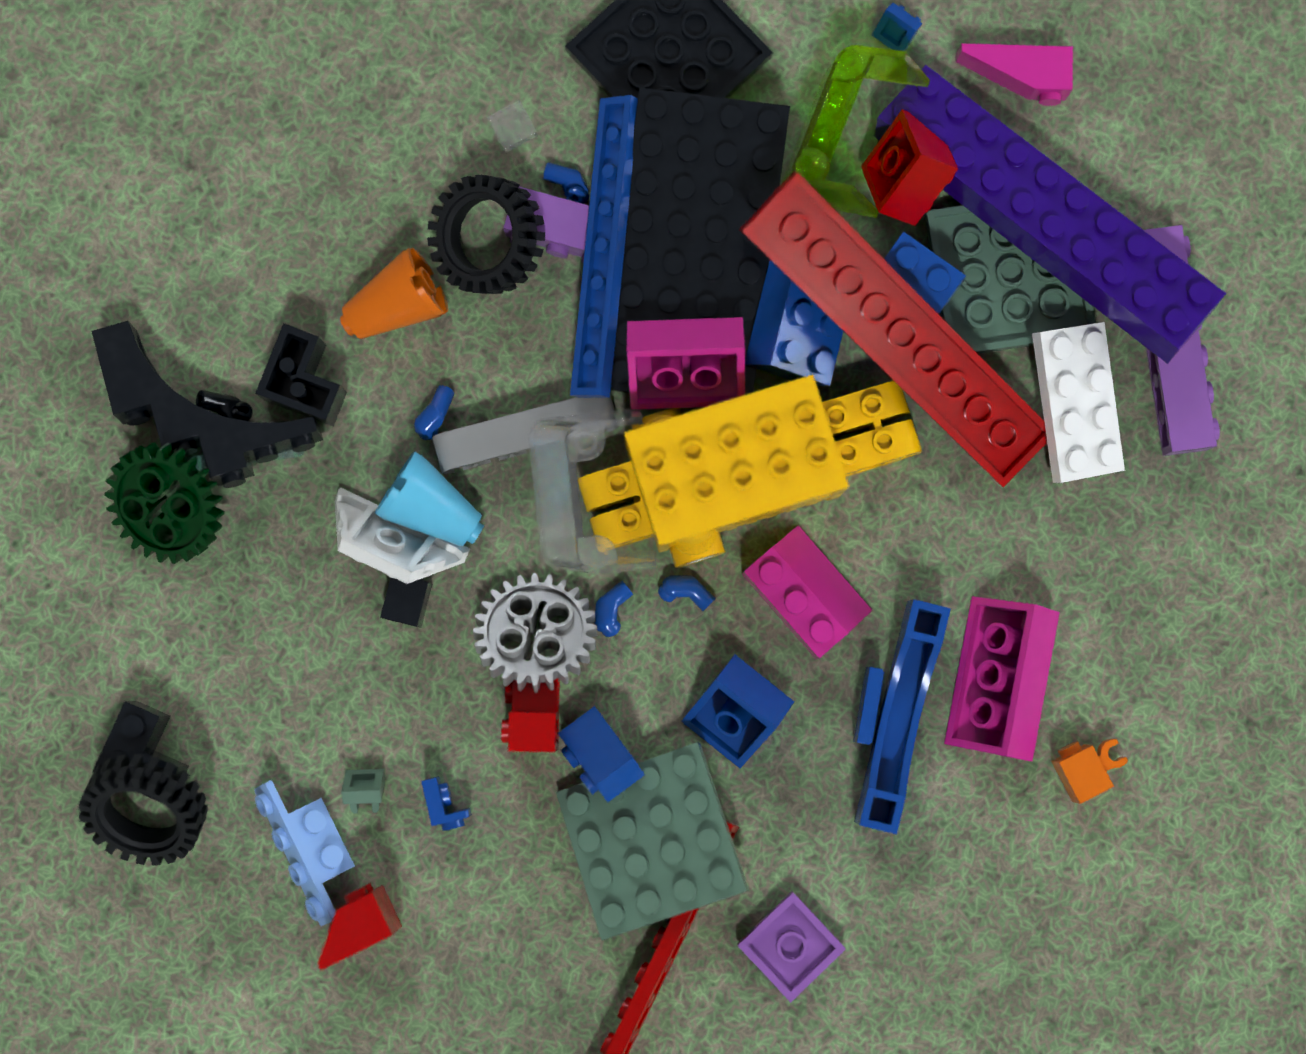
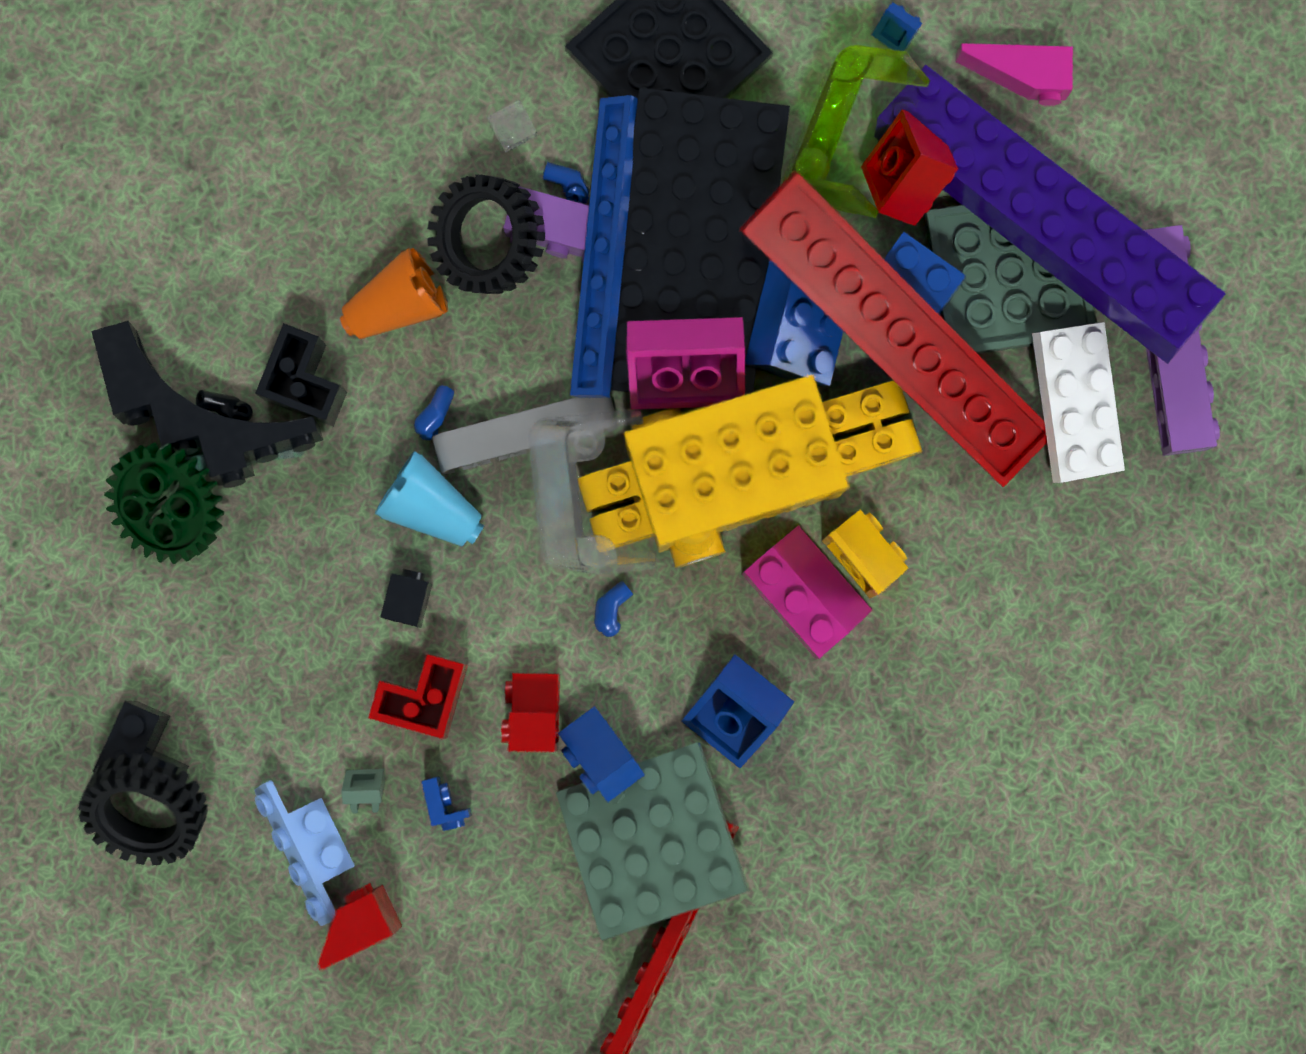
white wing [335,487,470,584] -> none
light grey gear [473,573,597,693] -> none
blue arm [658,575,716,611] -> none
medium lavender plate [737,891,846,1003] -> none
blue tile [853,667,884,745] -> none
blue arch [854,599,951,835] -> none
dark pink slope [944,596,1060,762] -> none
orange brick [1051,739,1128,804] -> none
none -> red brick [368,654,468,739]
none -> yellow slope [822,509,909,599]

